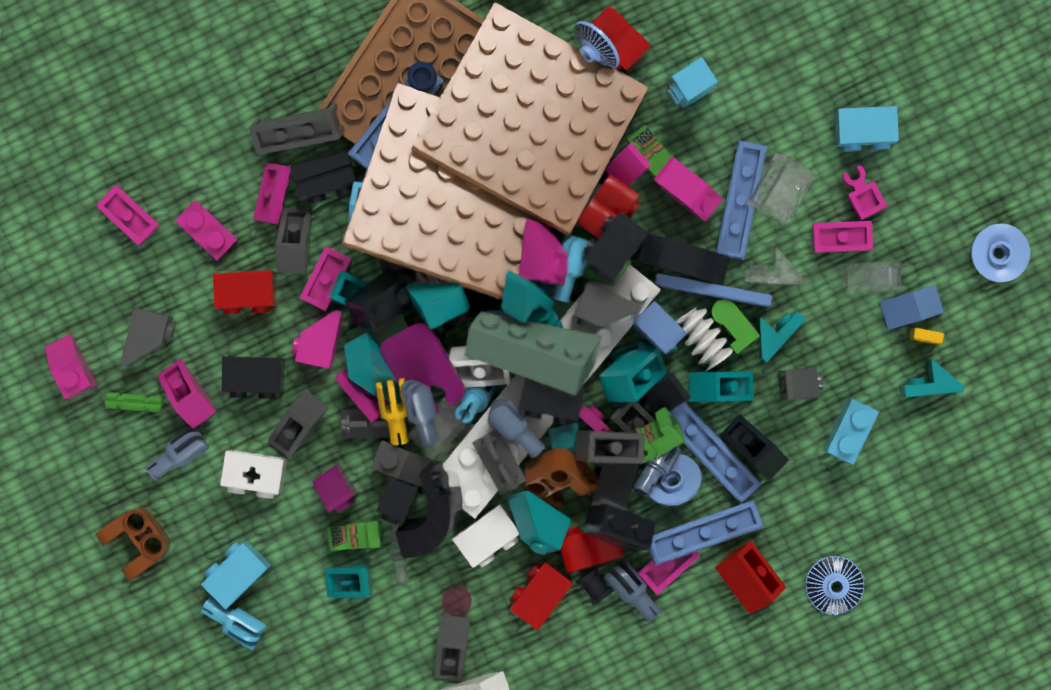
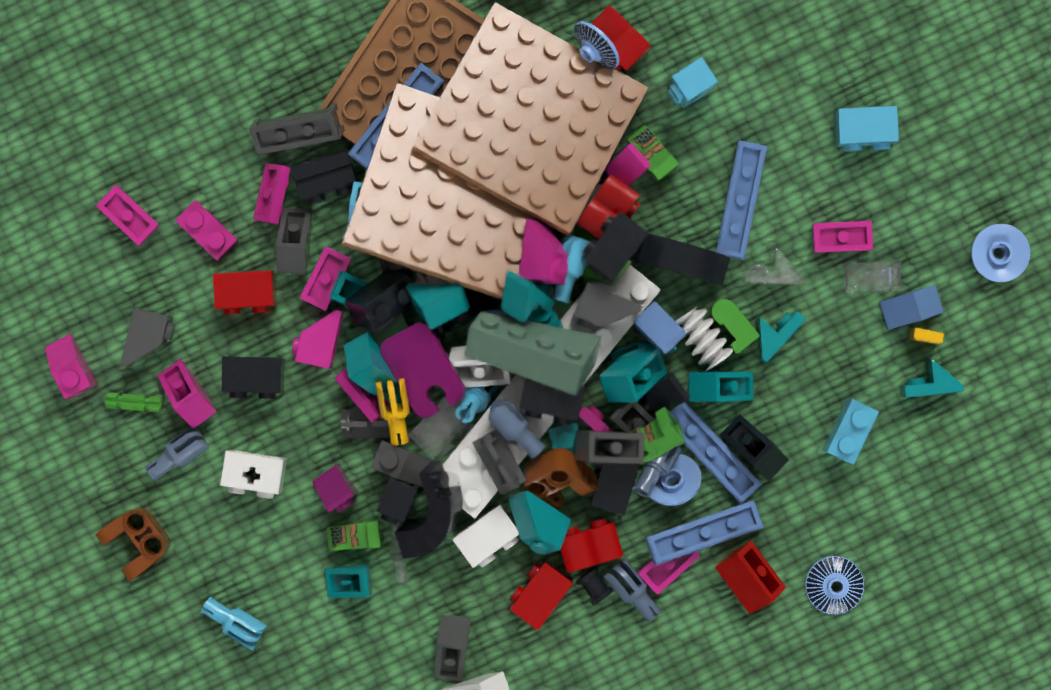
medium azure brick [201,541,271,610] -> none
dark grey slope [268,389,328,458] -> none
sand blue arm [401,380,438,446] -> none
dark blue tile [407,62,437,92] -> none
clear pink tile [442,585,472,616] -> none
black brick [584,503,656,552] -> none
dark pink slope [653,157,723,222] -> none
medium blue tile [653,273,772,308] -> none
clear brick [747,153,816,225] -> none
dark grey slope [778,367,823,401] -> none
dark pink plate [842,165,887,221] -> none

